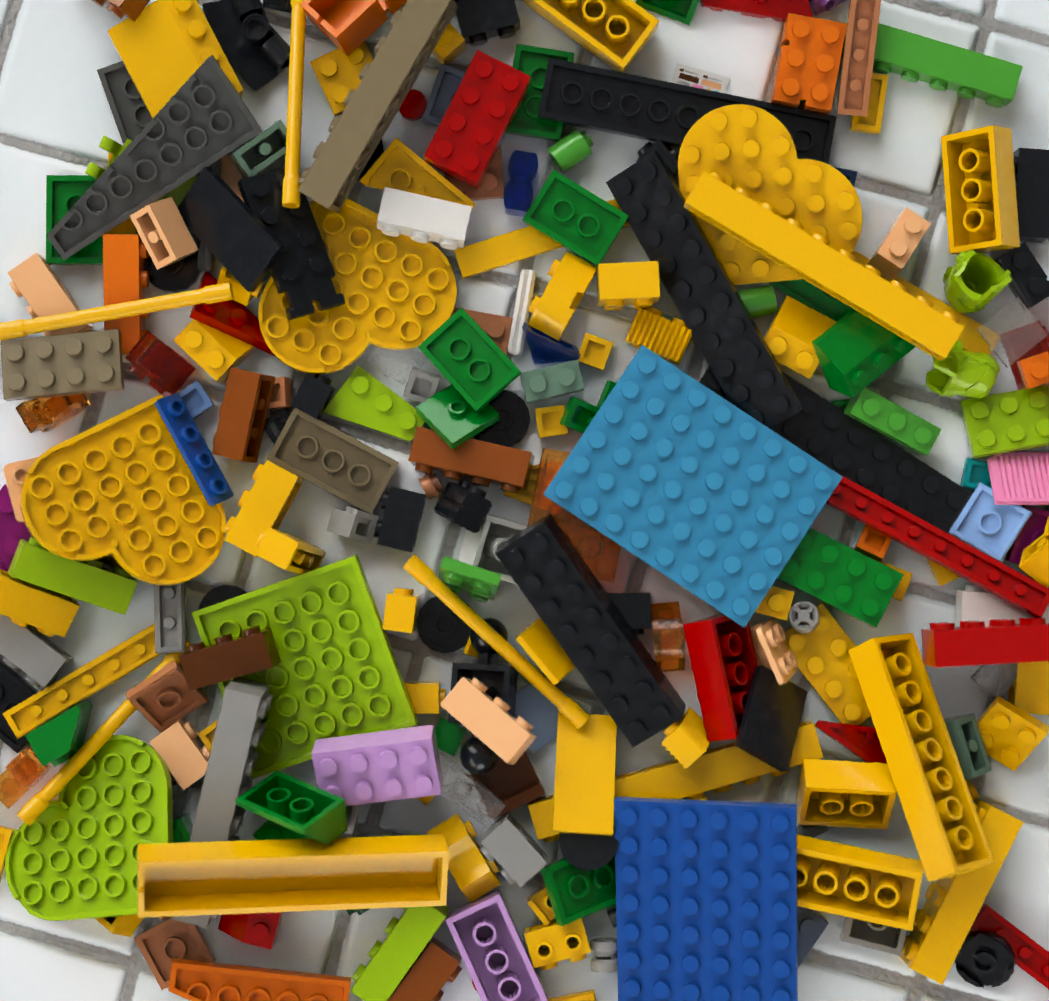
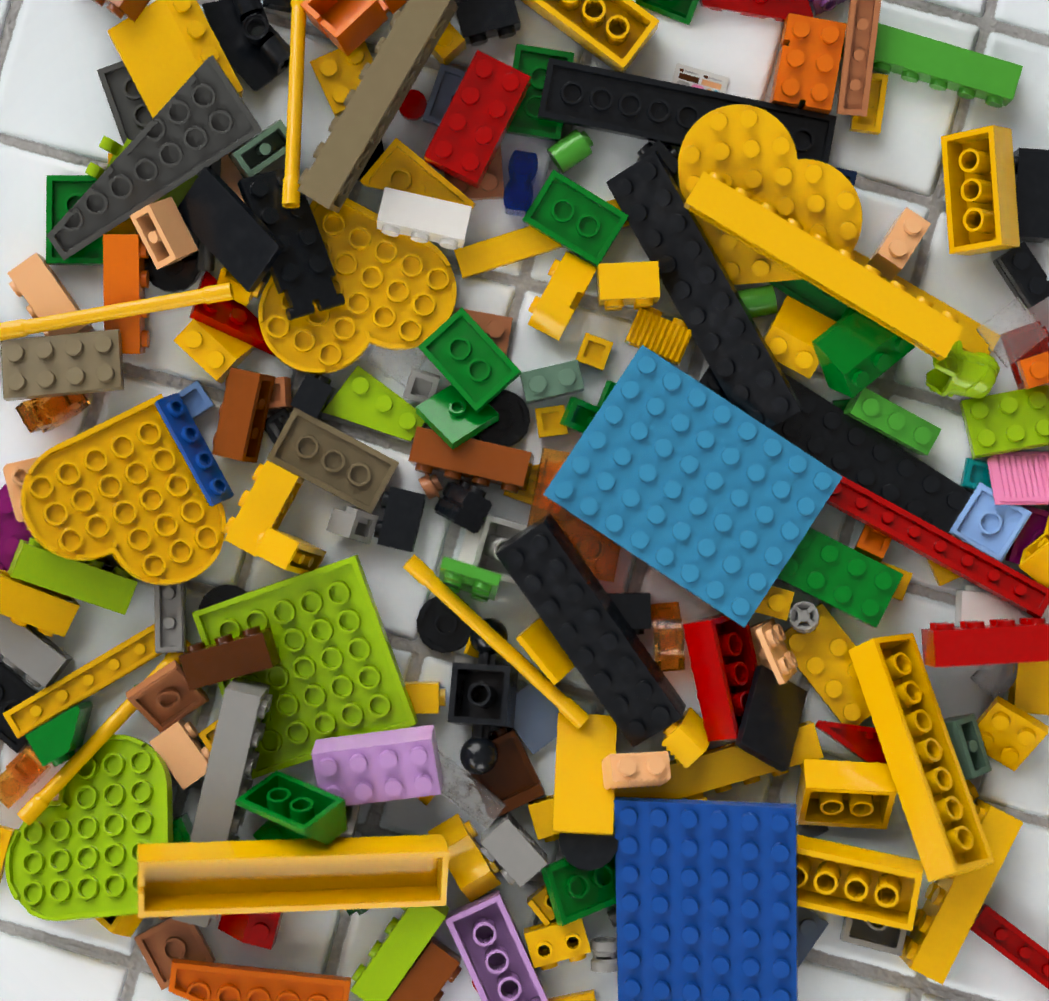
clear red brick [125,331,196,395] -> none
yellow brick [382,587,420,633] -> none
green tile [435,717,467,756] -> none
light nougat brick [440,677,537,765] -> none
white axle [507,269,536,356] -> none
clear blue slope [522,323,581,365] -> none
lime helmet [942,250,1012,313] -> none
black tile [955,931,1015,988] -> none
none -> light nougat brick [601,751,671,790]

